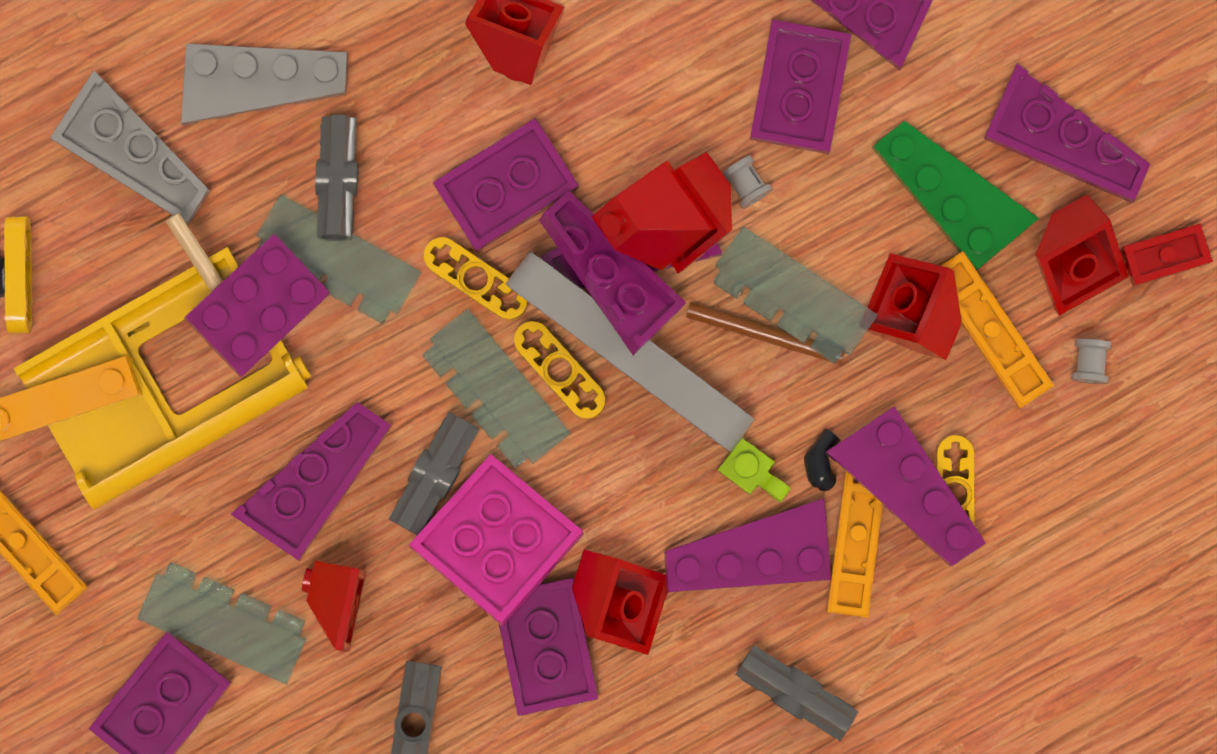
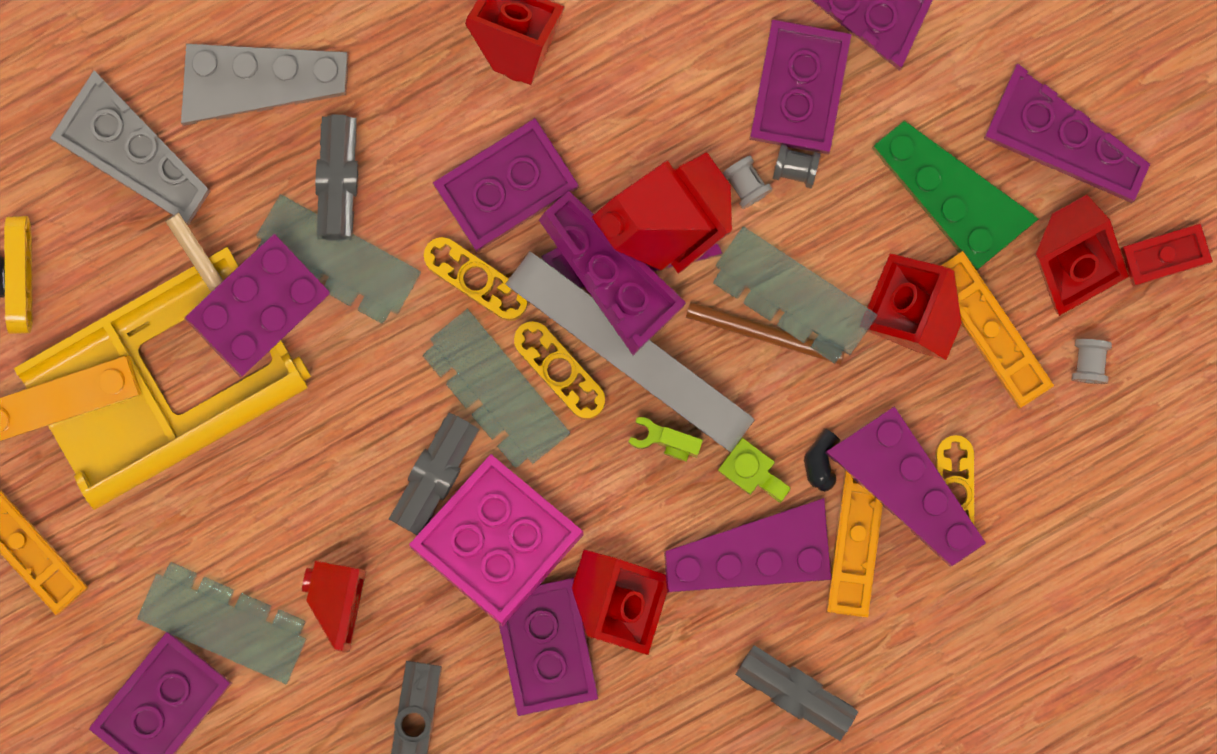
magenta wing [231,402,392,561] -> none
none -> lime plate [629,417,703,462]
none -> dark grey bush [773,144,821,189]

